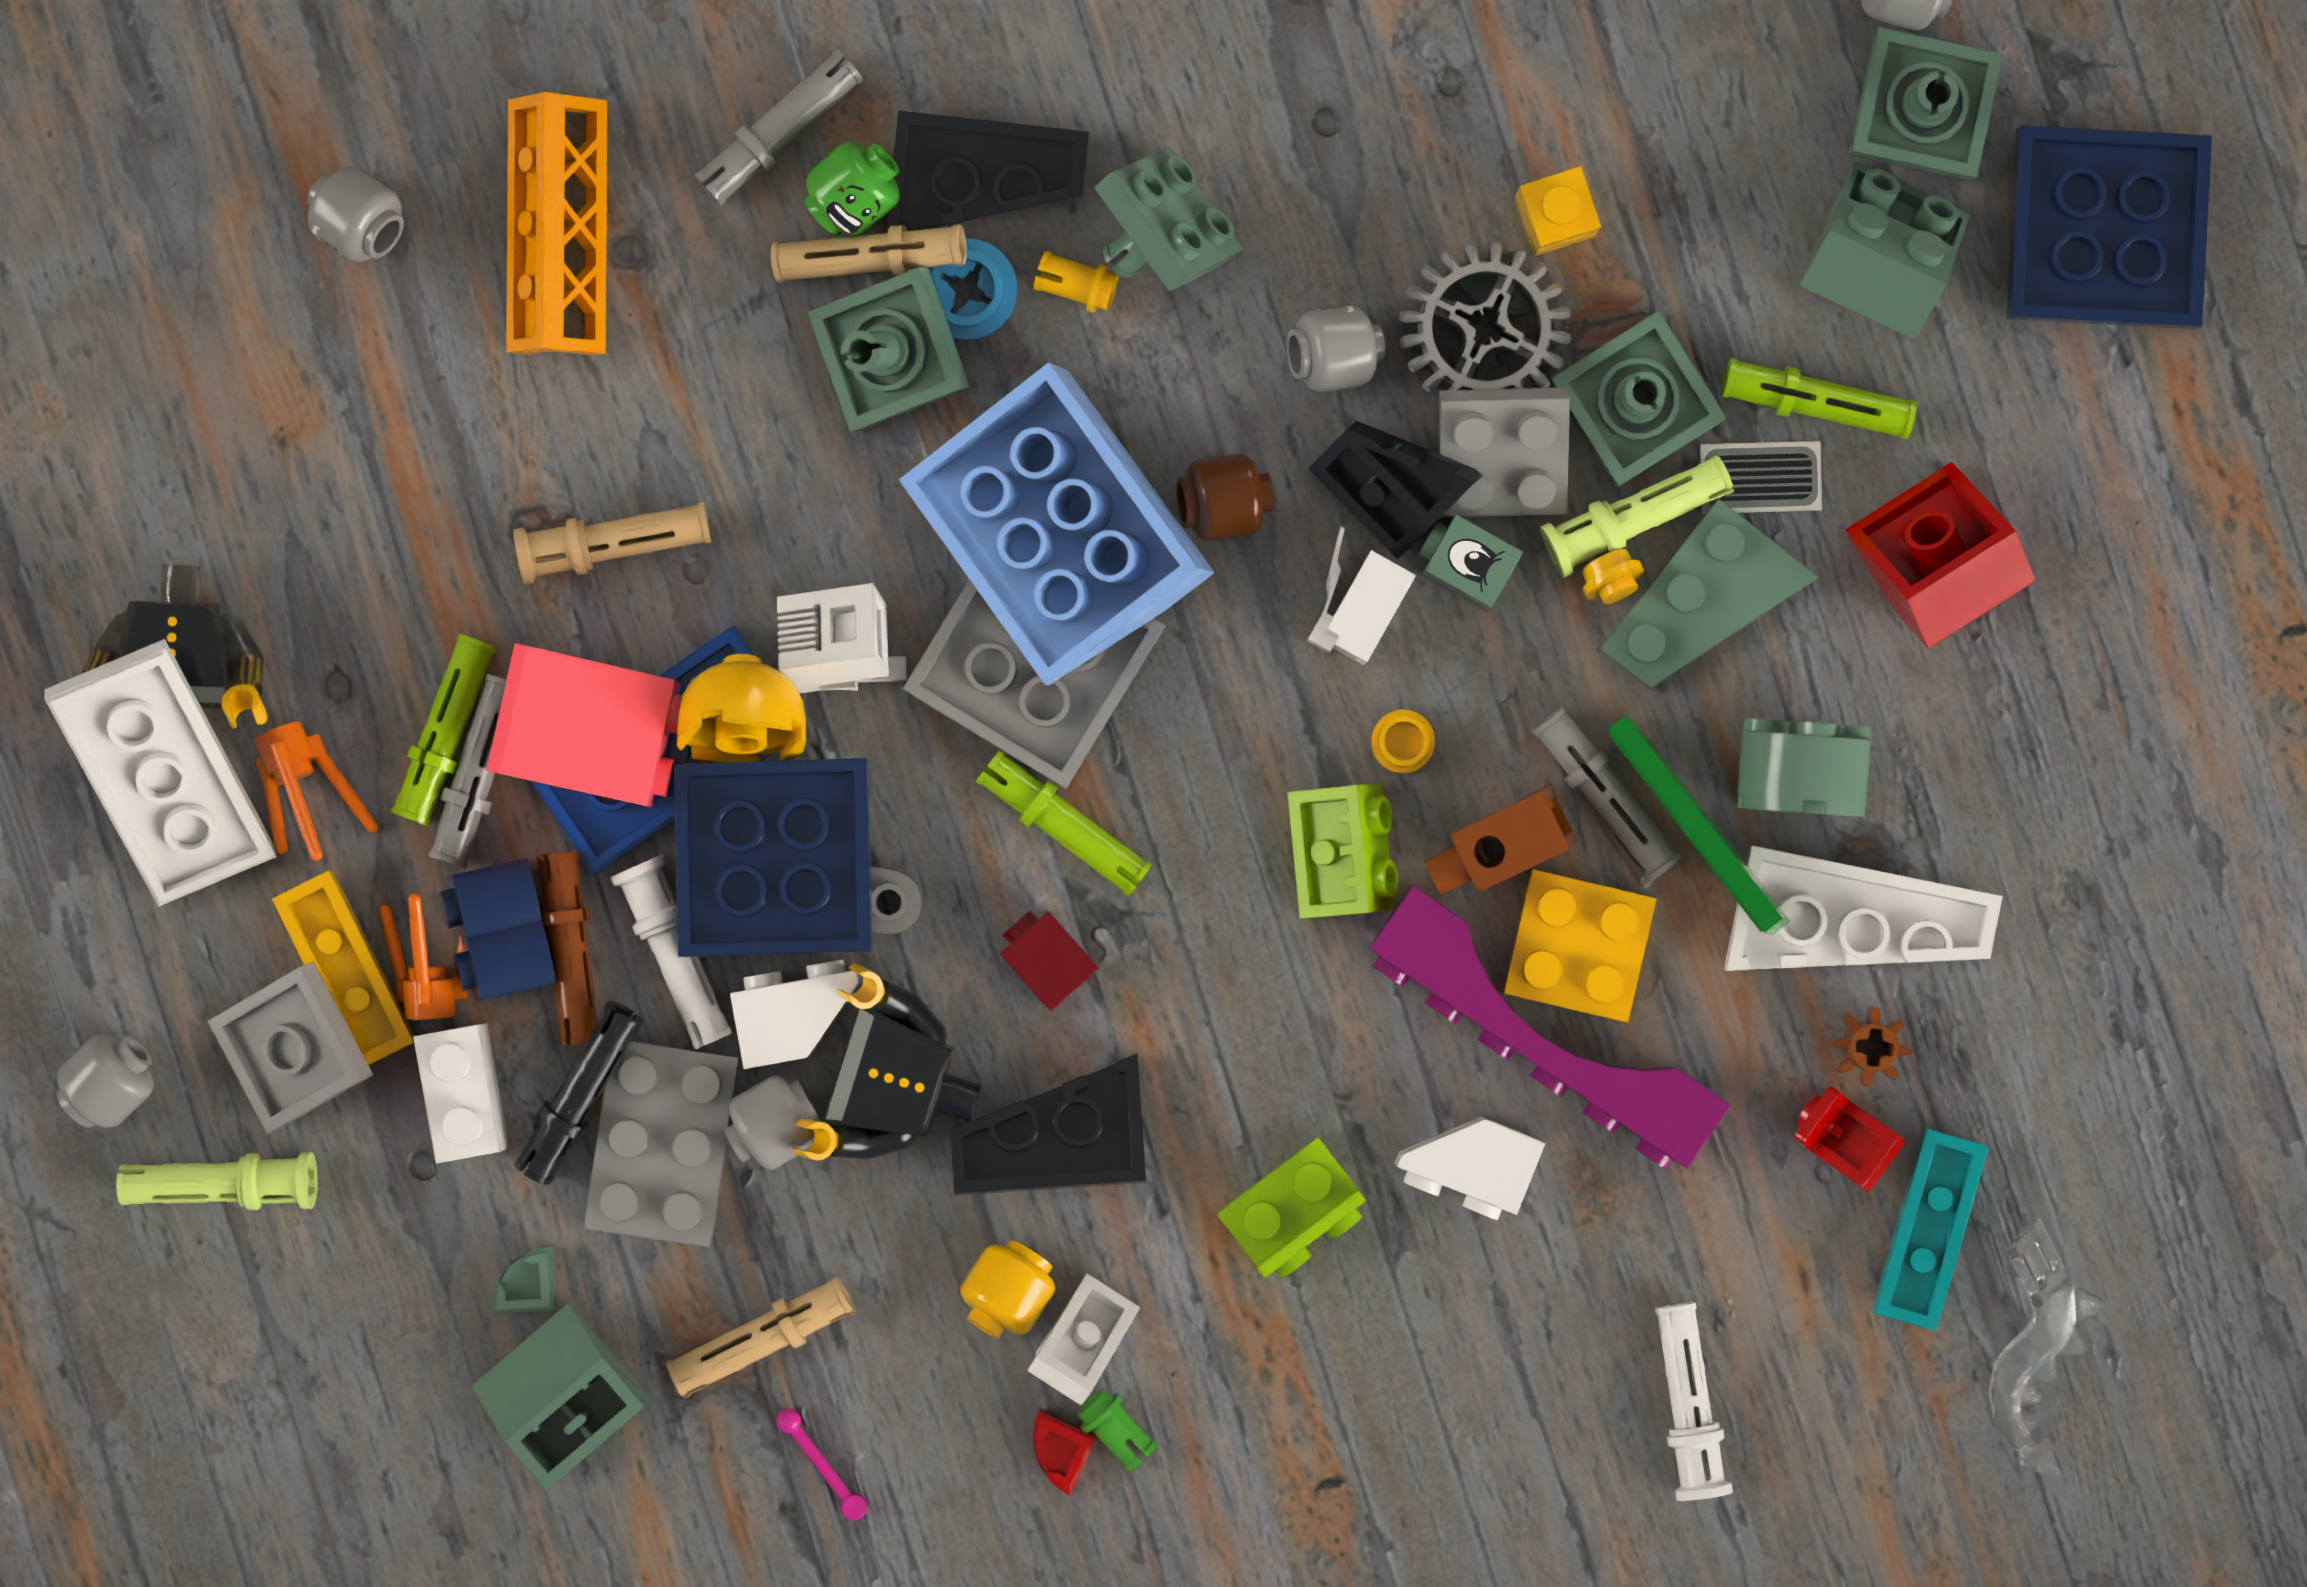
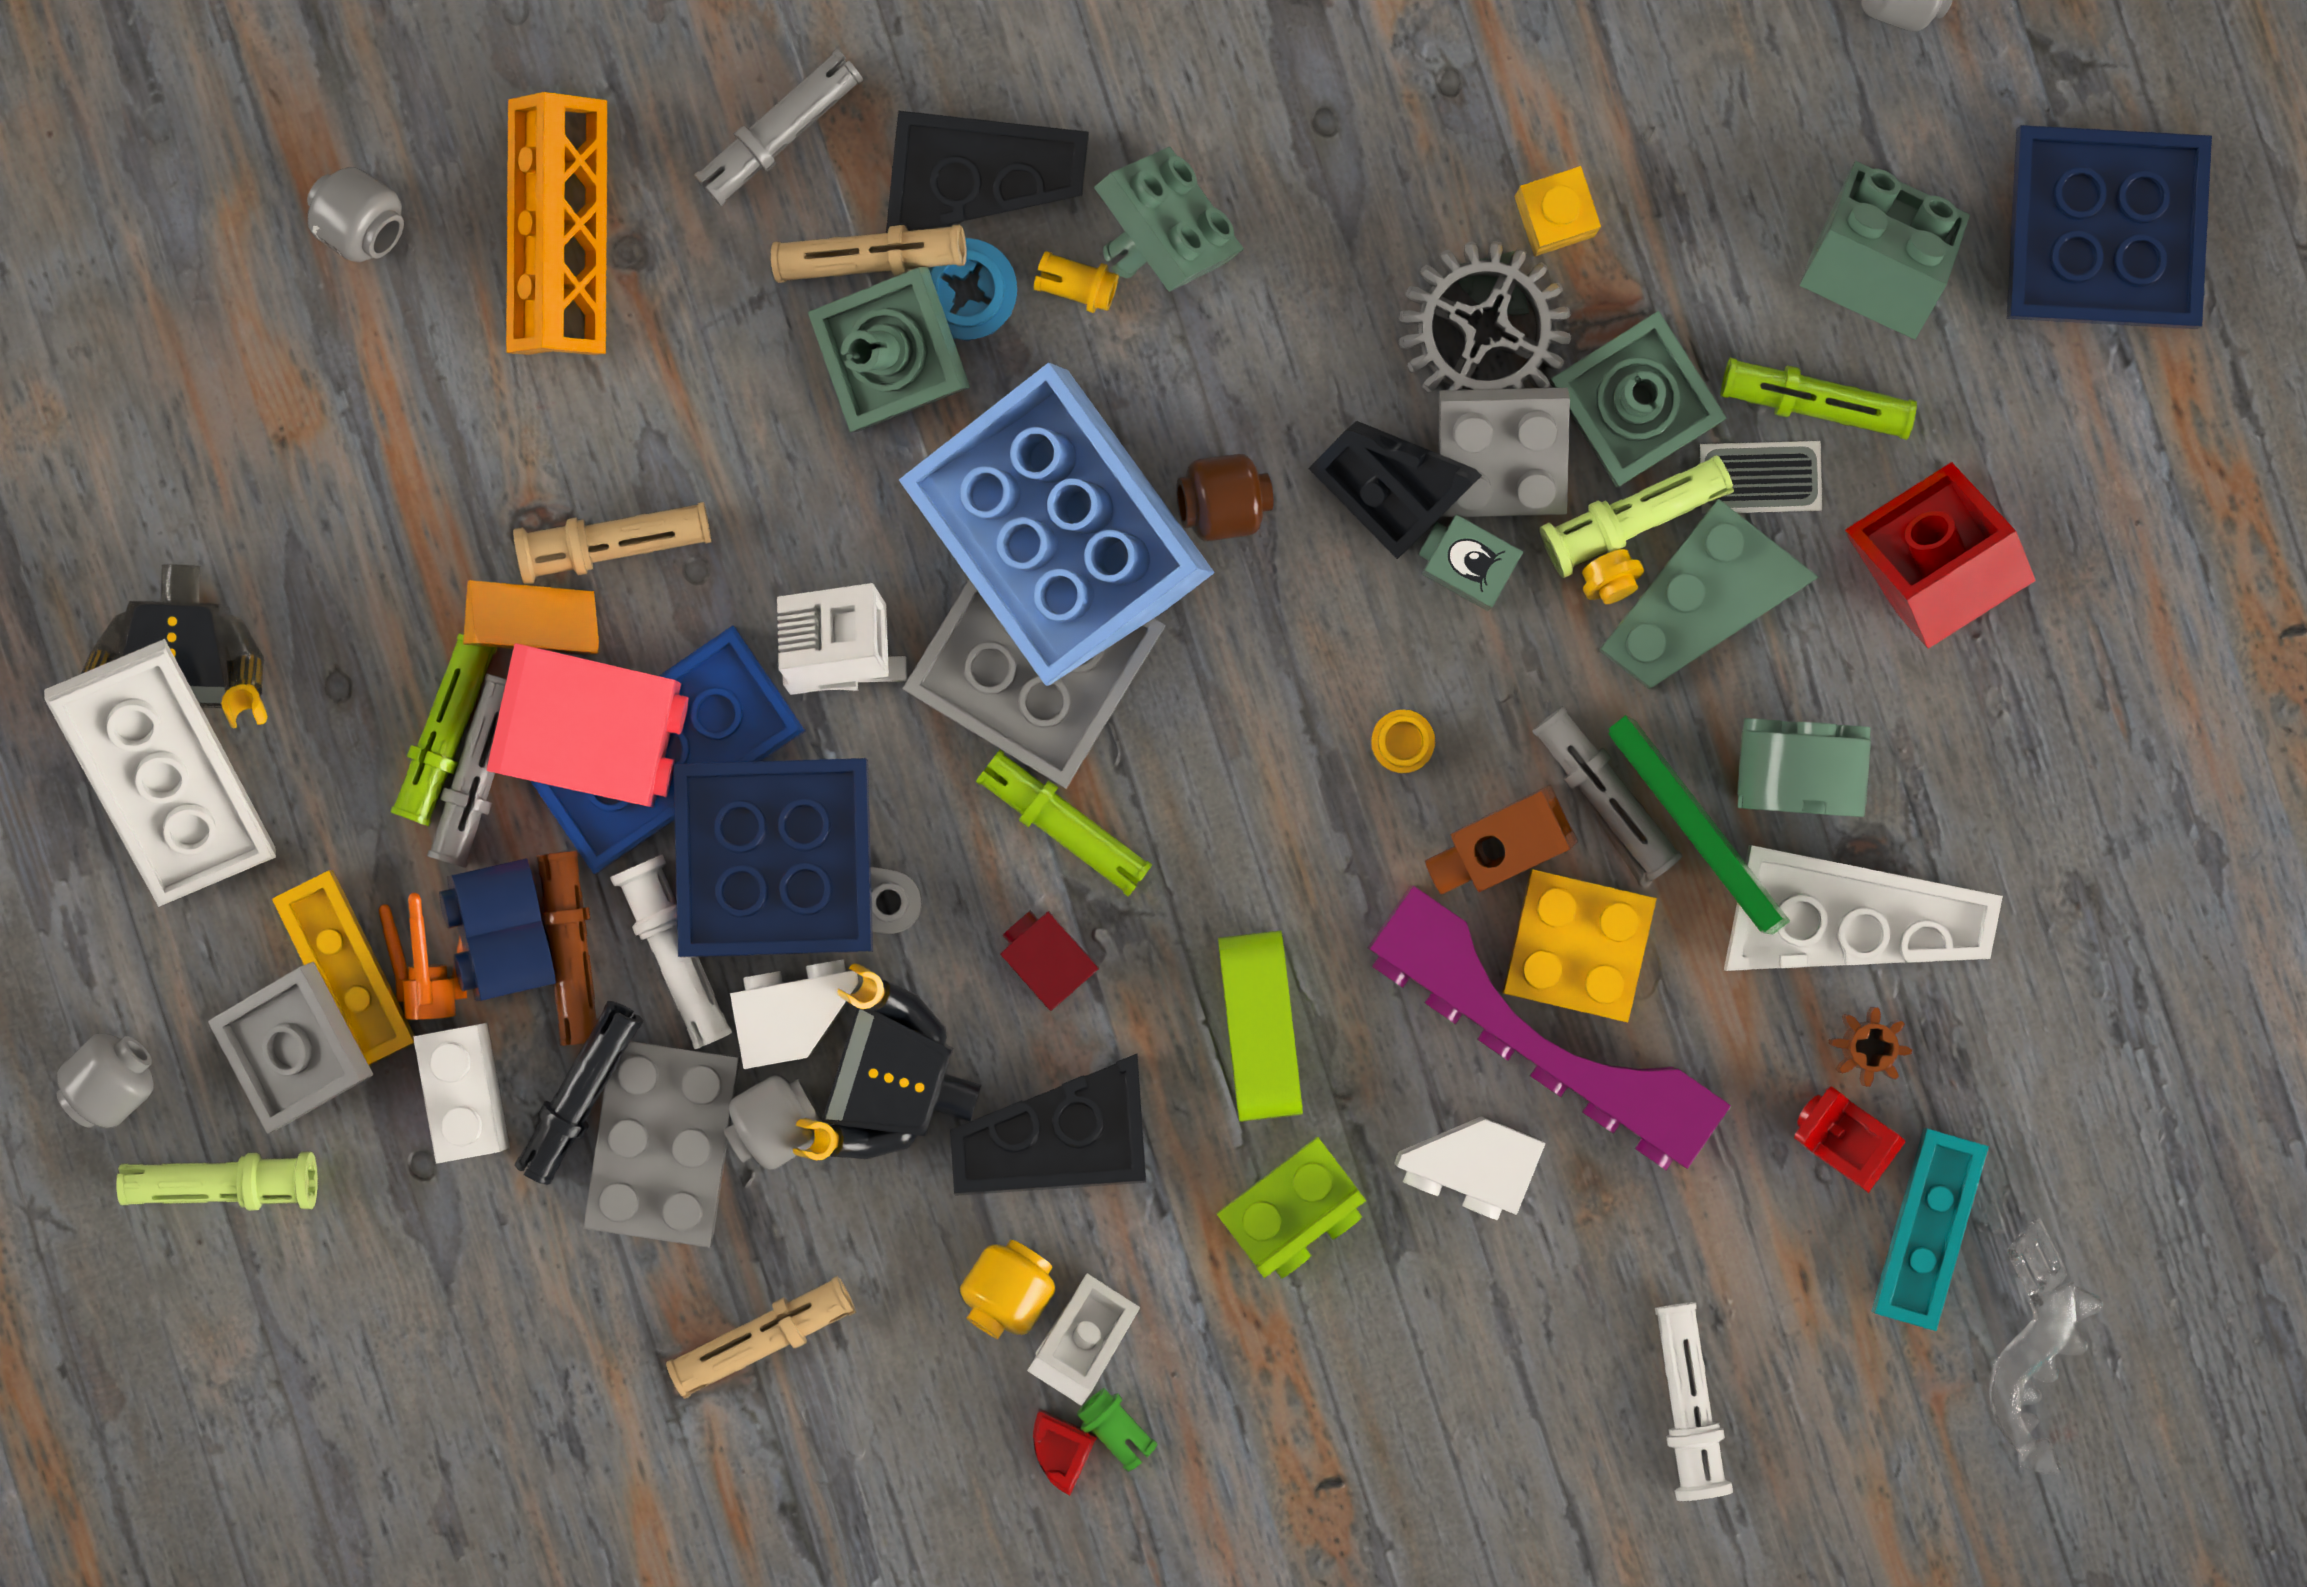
orange plant [254,721,379,861] -> none
sand green slope [471,1302,653,1491] -> none
sand green tile [491,1245,557,1314] -> none
yellow cylinder [677,654,806,763] -> none
dark pink hinge [776,1408,867,1521] -> none
bright green head [804,141,900,236] -> none
light grey head [1286,305,1386,392] -> none
lime bracket [1287,783,1399,919] -> none
white piece [1307,526,1416,666] -> none
sand green plate [1849,27,2004,182] -> none
none -> light orange slope [463,580,599,655]
none -> lime beam [1218,930,1303,1122]

